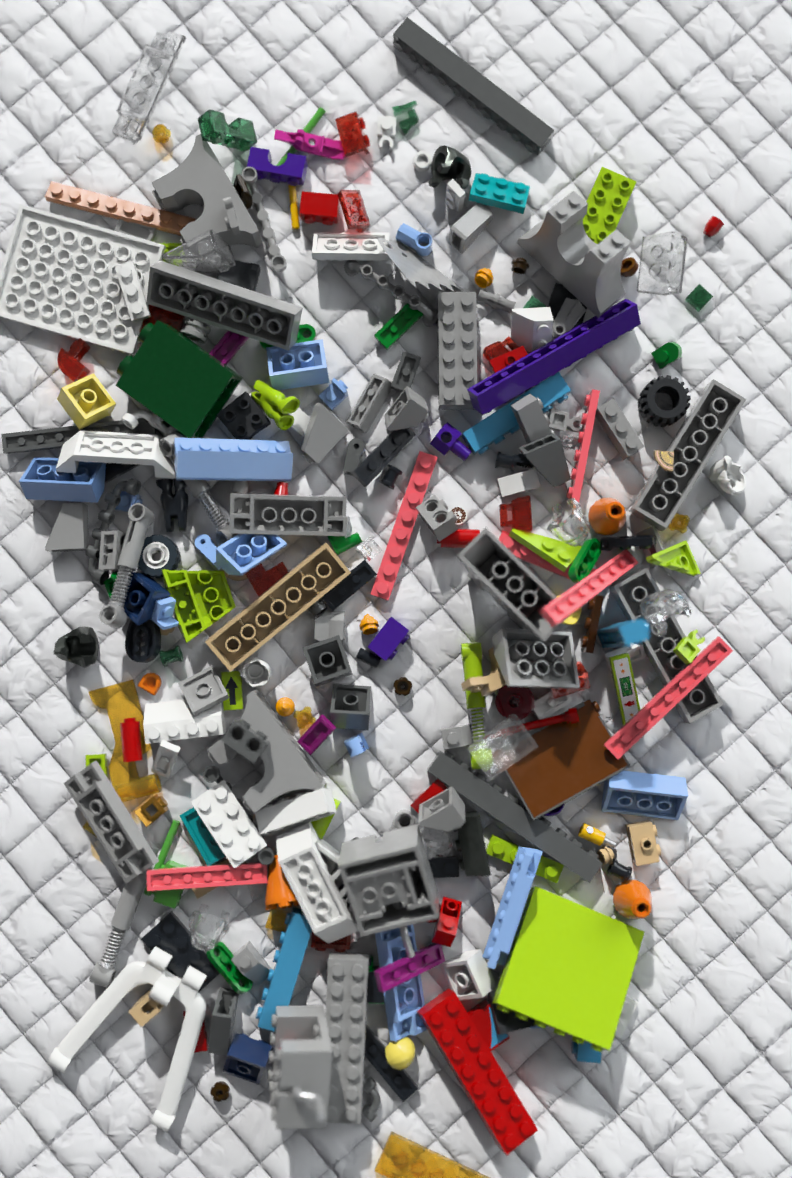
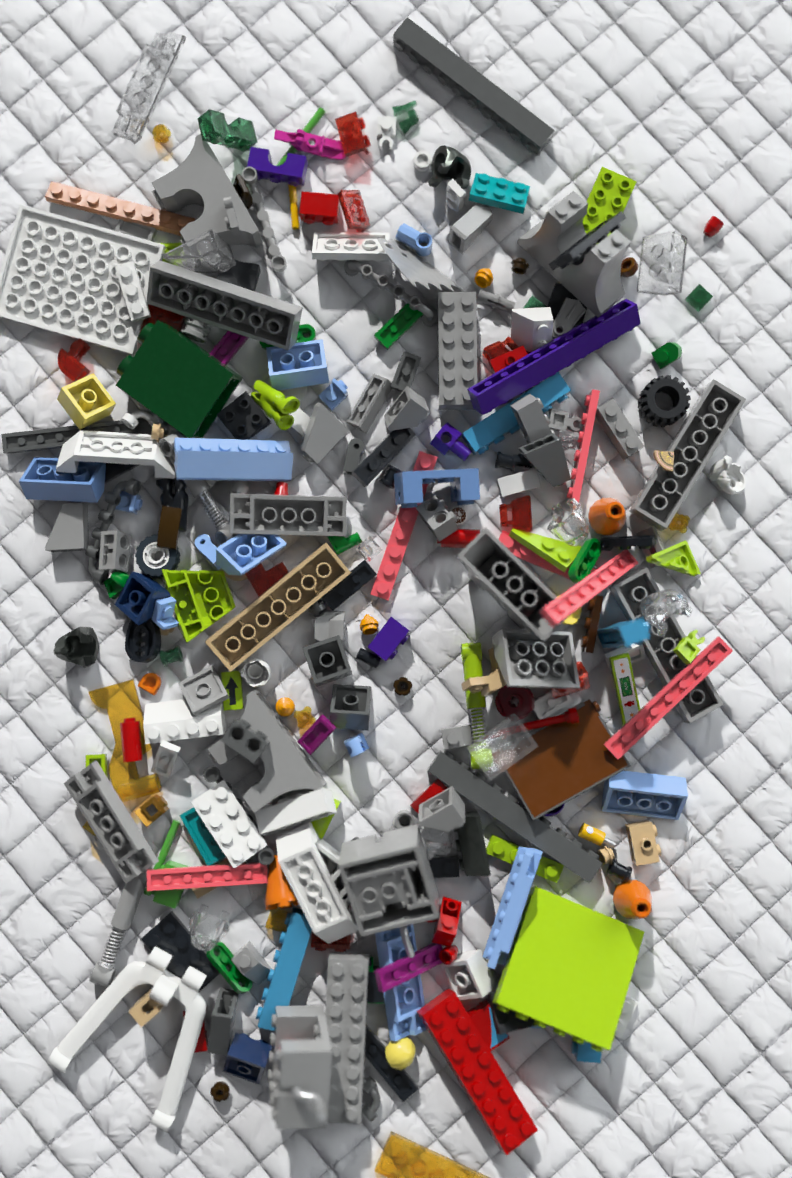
light grey piece [99,503,155,629] -> none
none -> tan plate [151,423,165,442]
none -> dark brown slope [157,506,183,550]
none -> medium blue plate [394,468,480,508]
none -> red hose [439,945,459,965]
none -> black plate [548,211,626,271]

